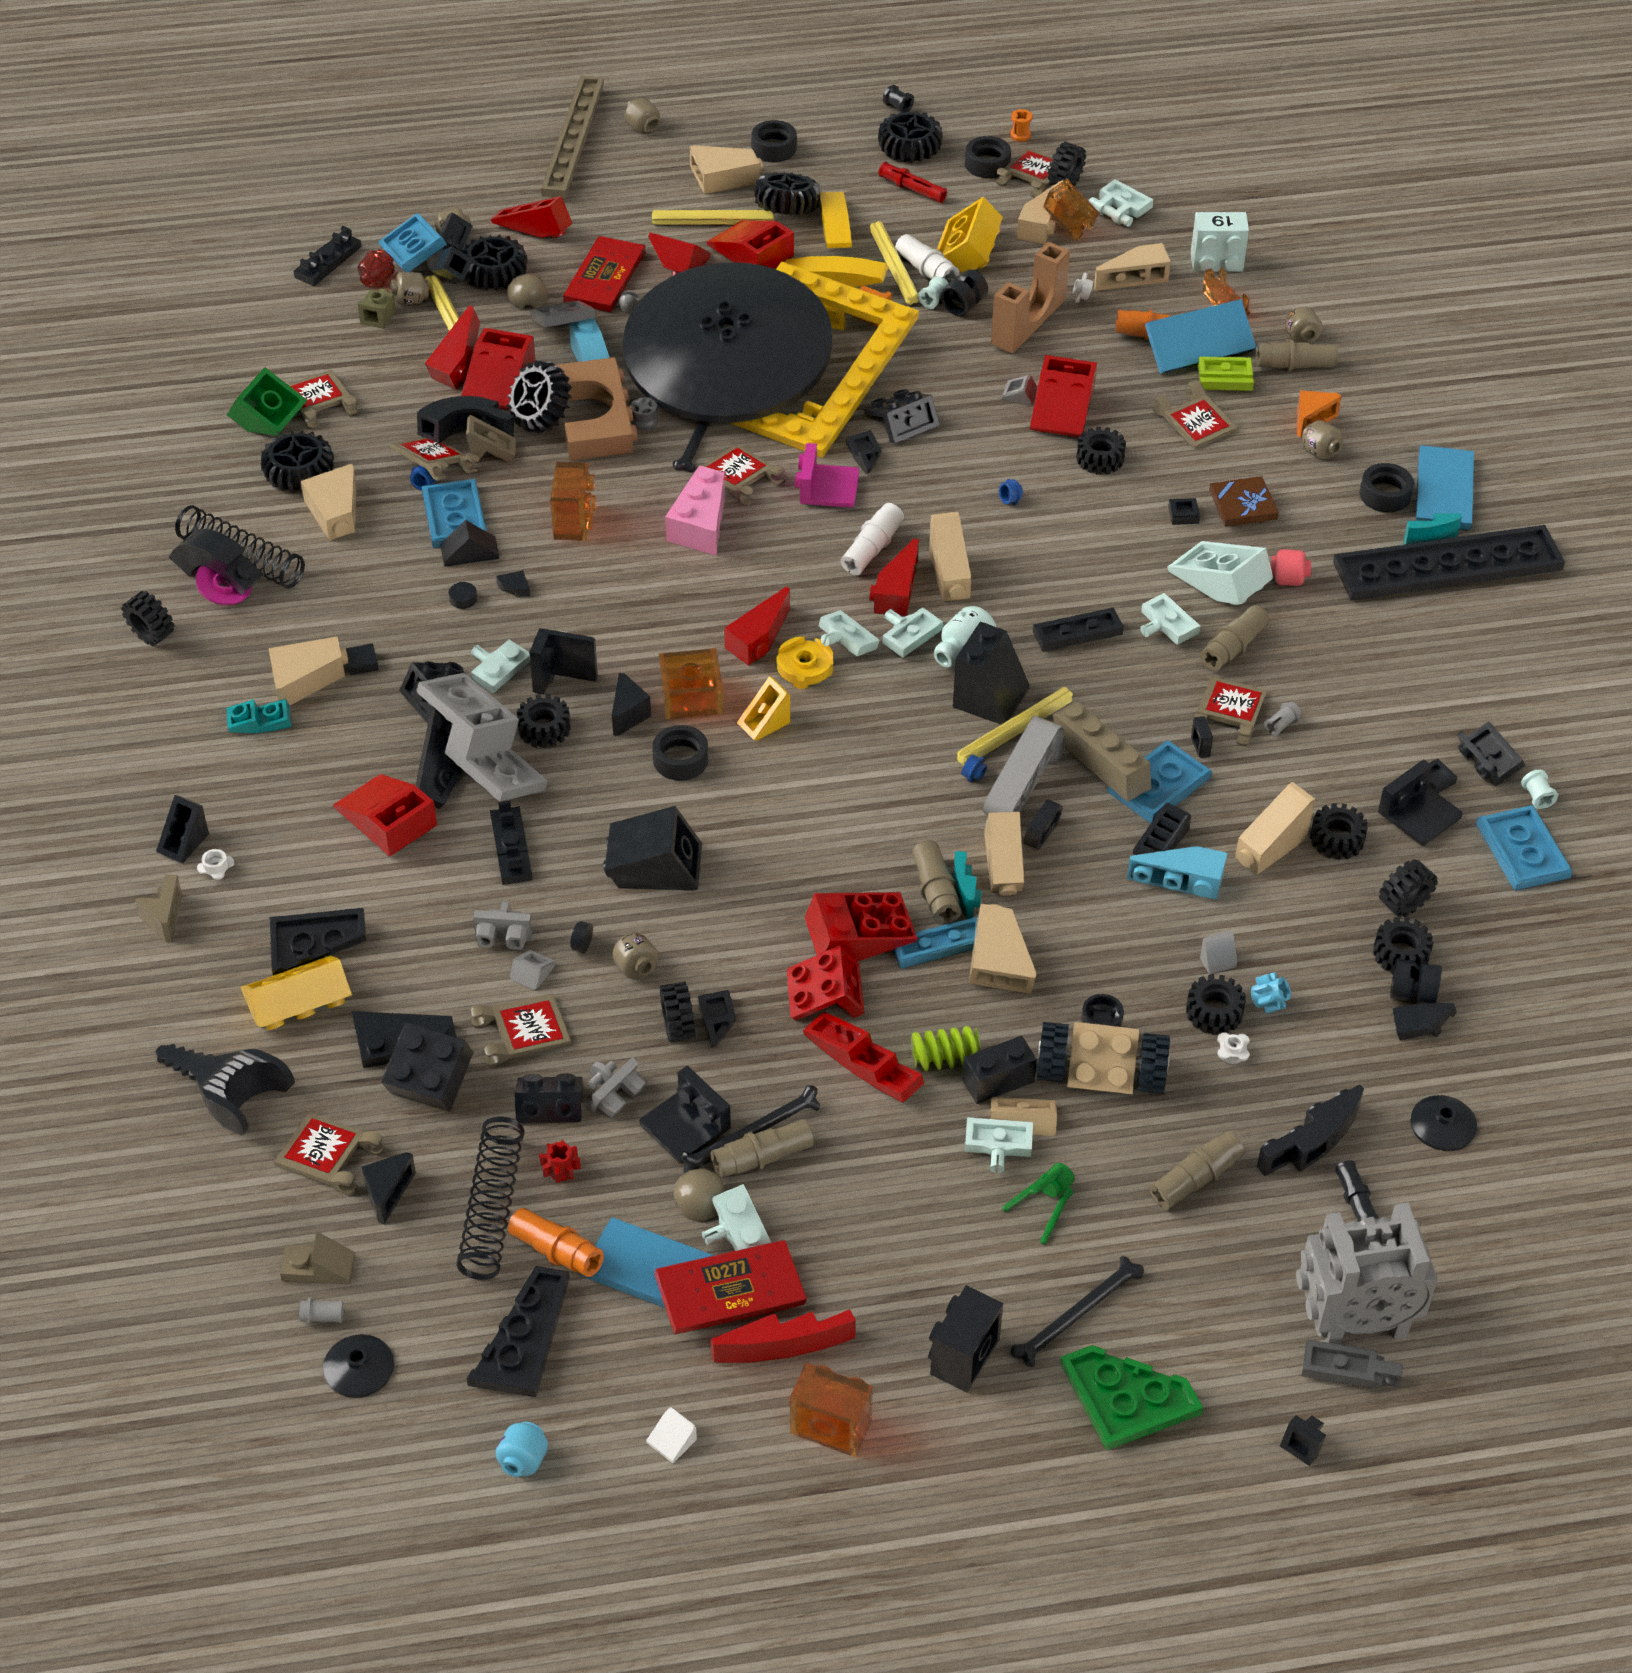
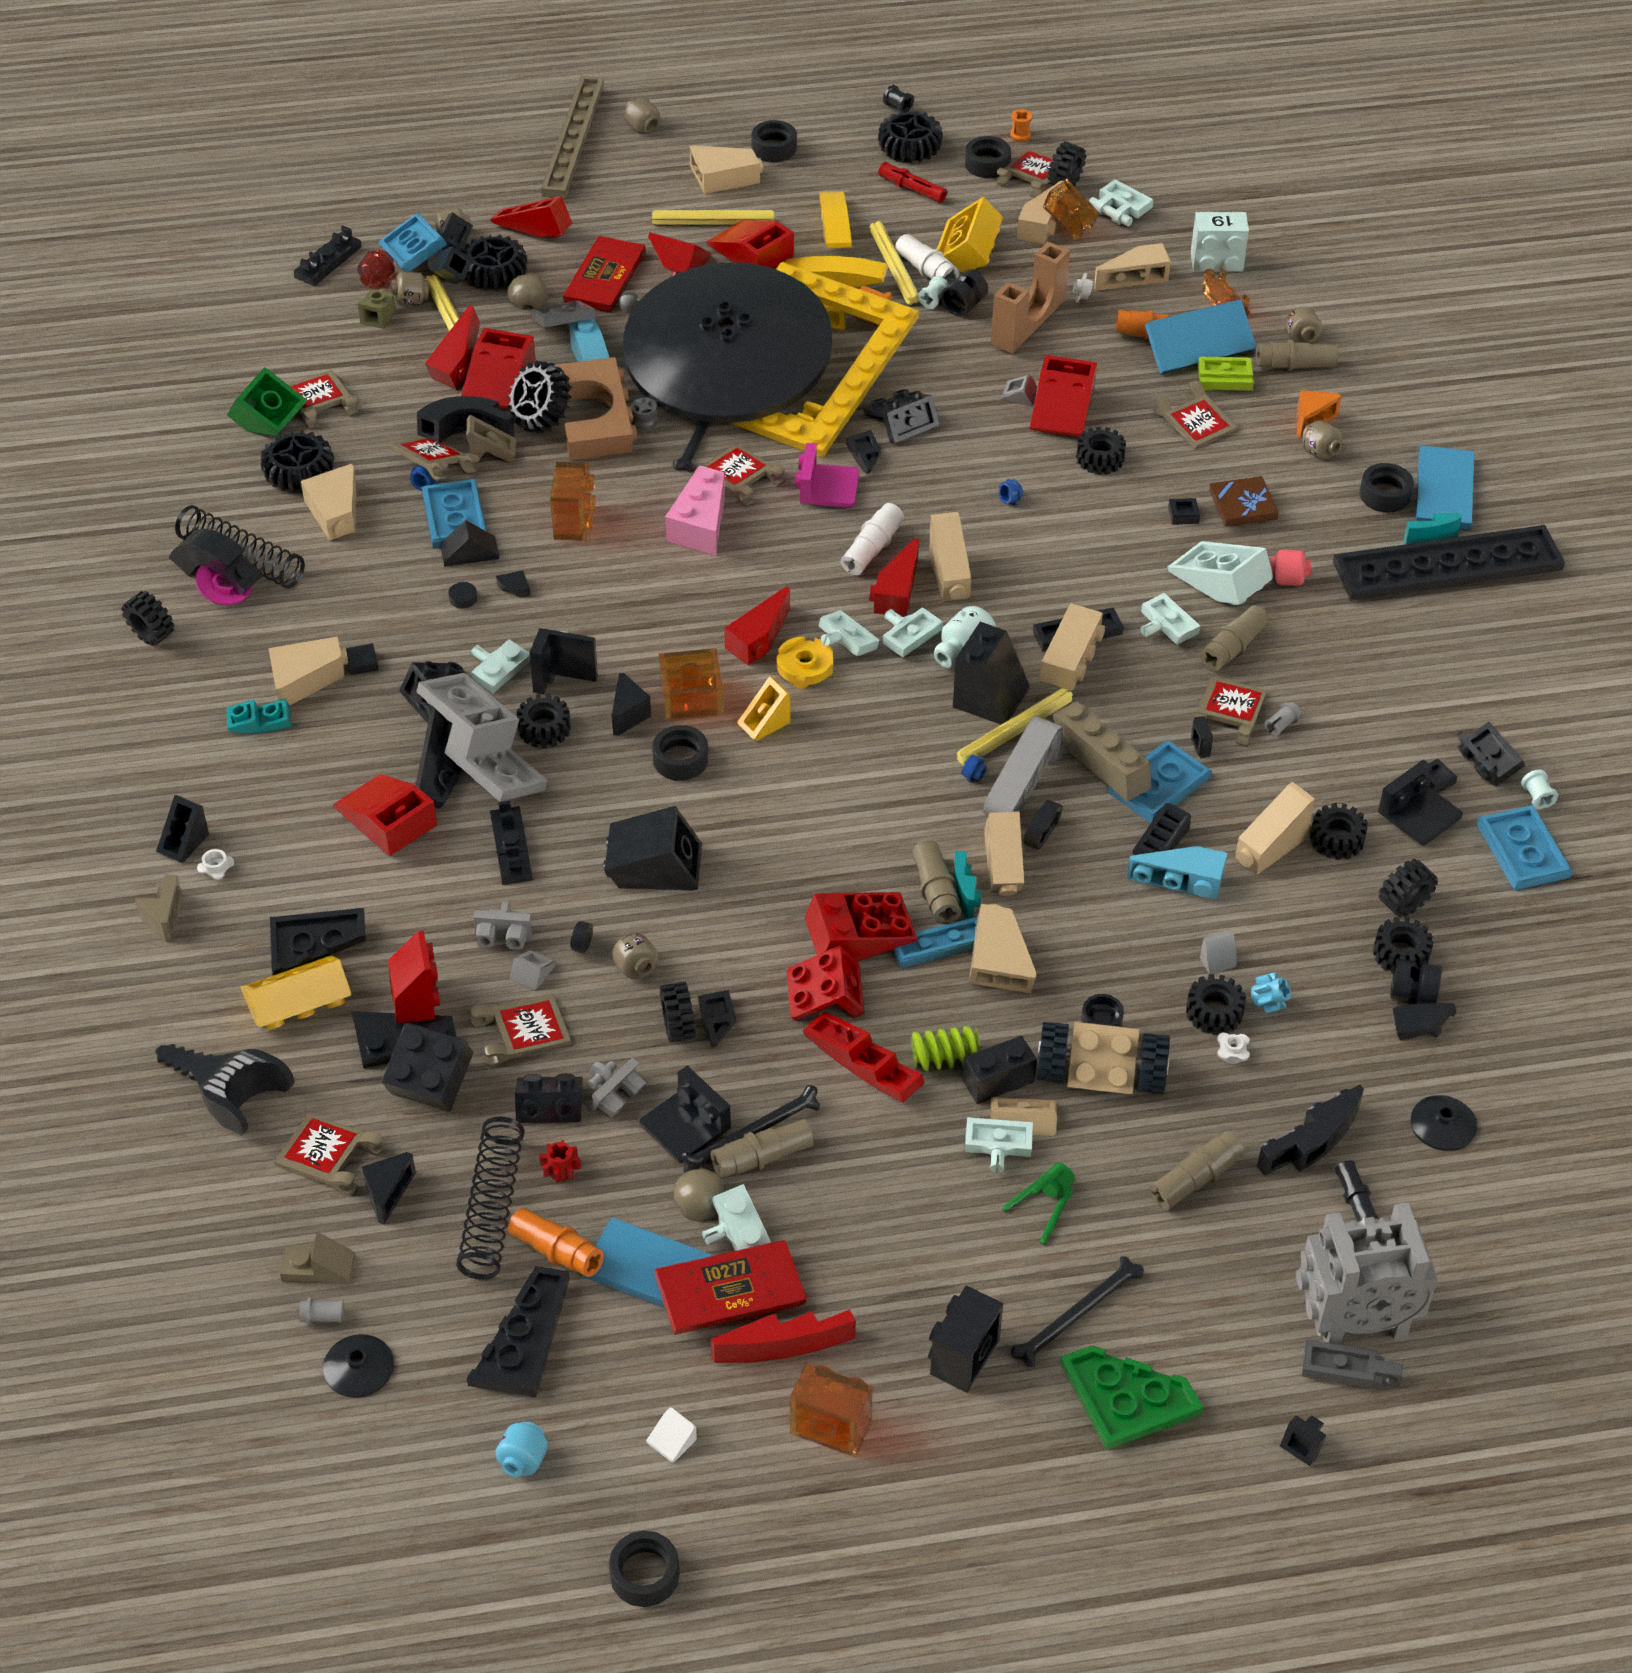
black gear [754,171,821,216] -> none
none -> red slope [388,930,440,1024]
none -> black tyre [609,1530,680,1607]
none -> tan brick [1040,603,1105,691]

